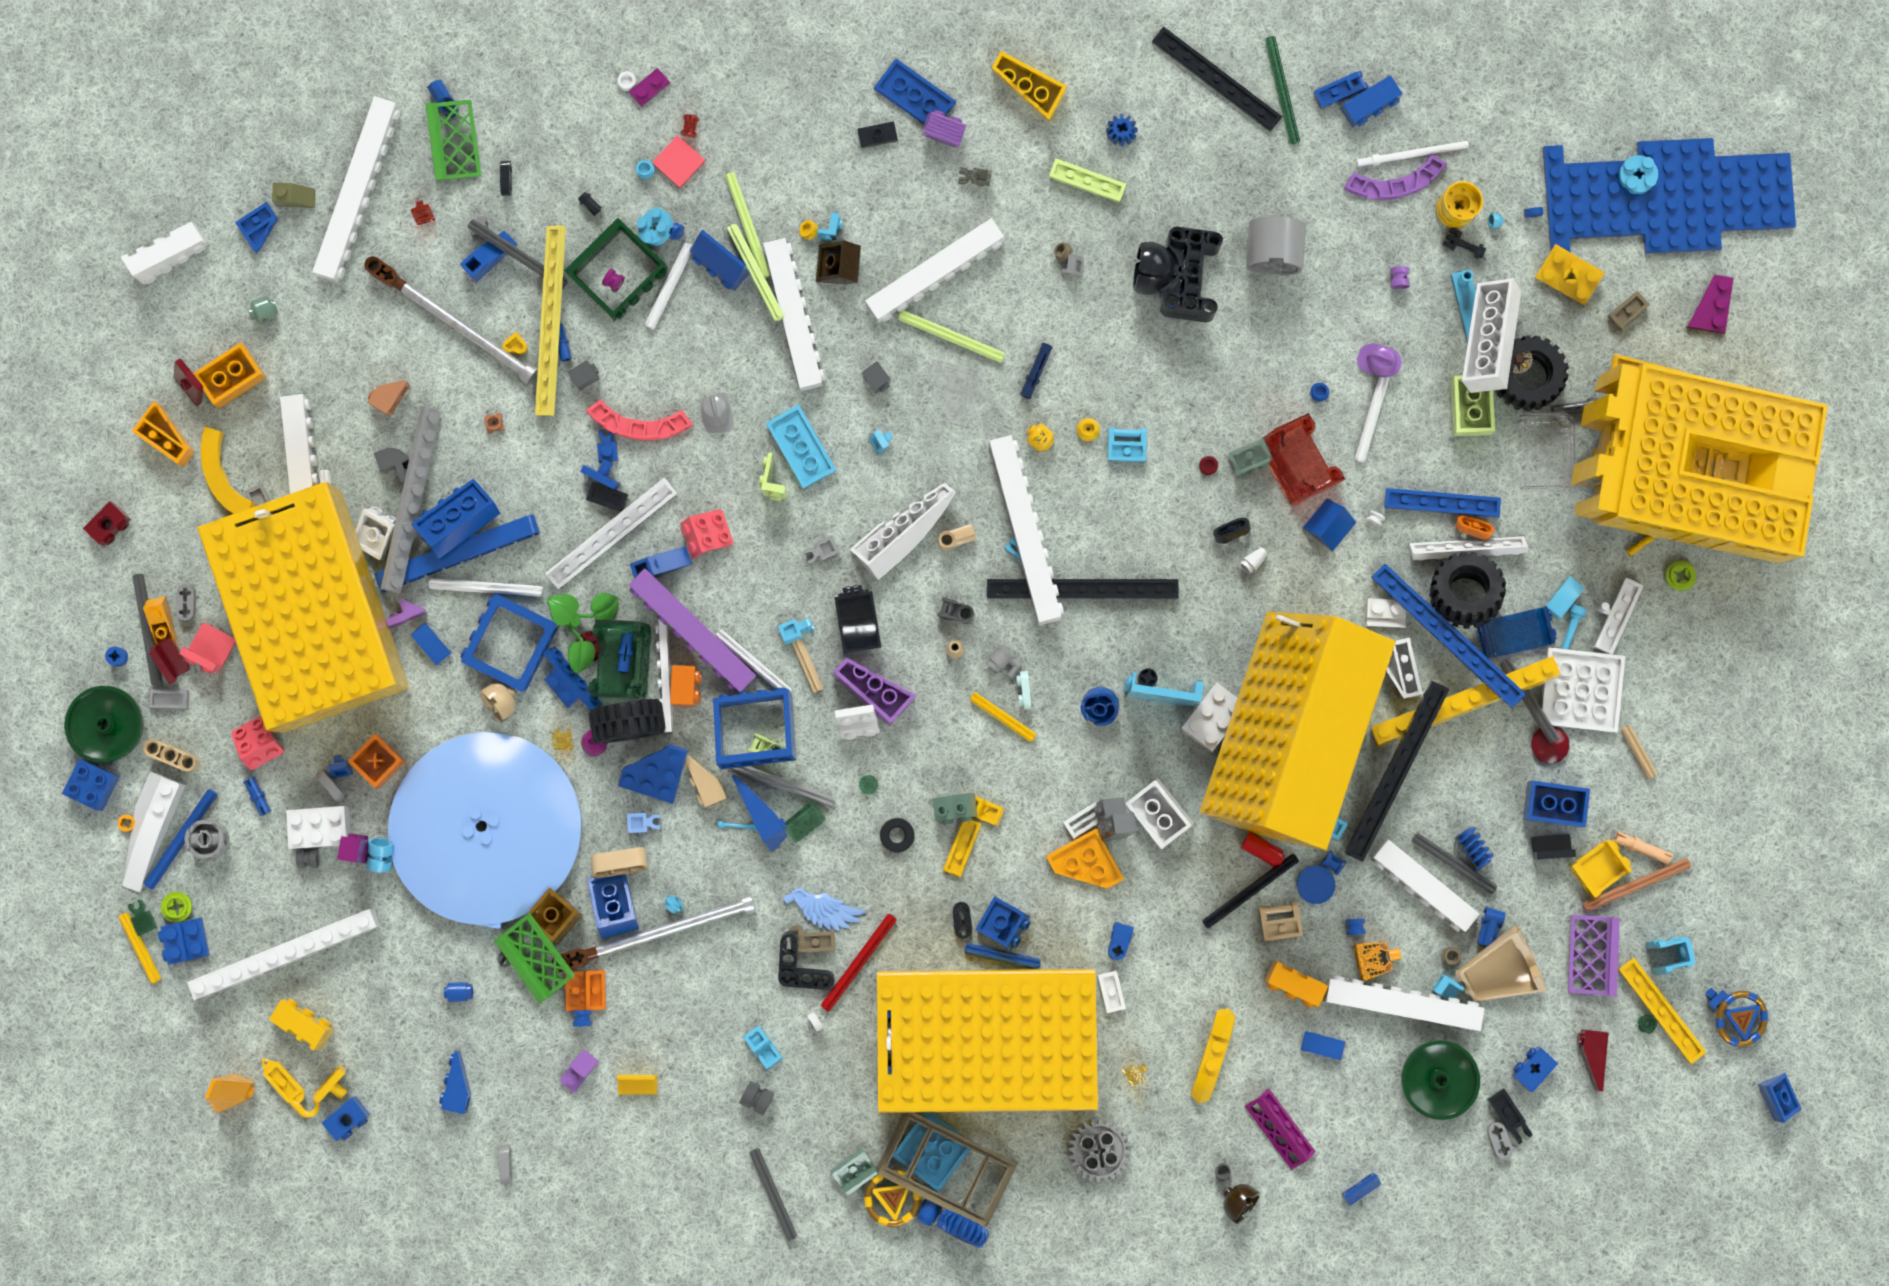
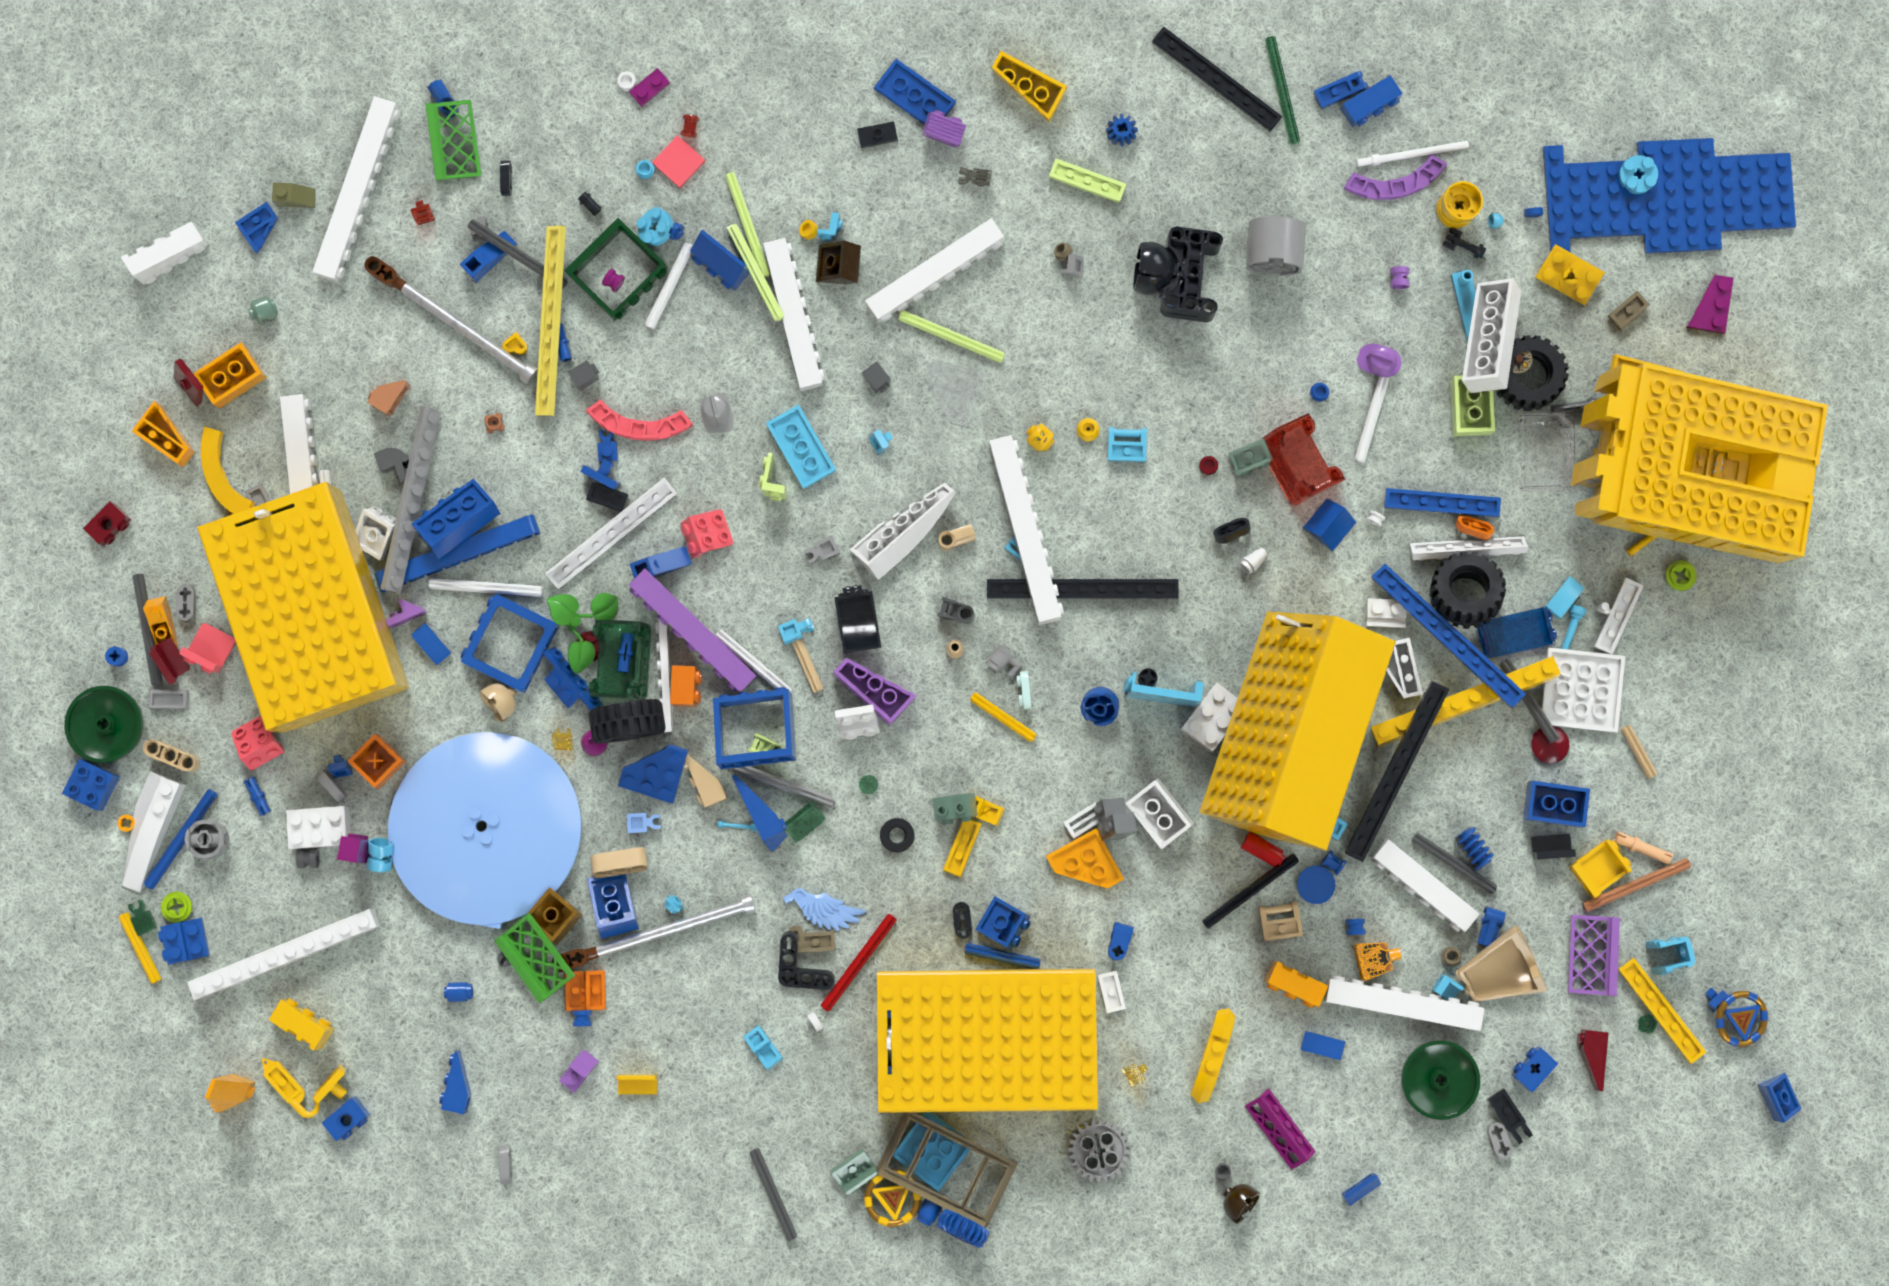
dark grey wheel [739,1081,775,1116] -> none
dark blue pin [1020,343,1053,399] -> none

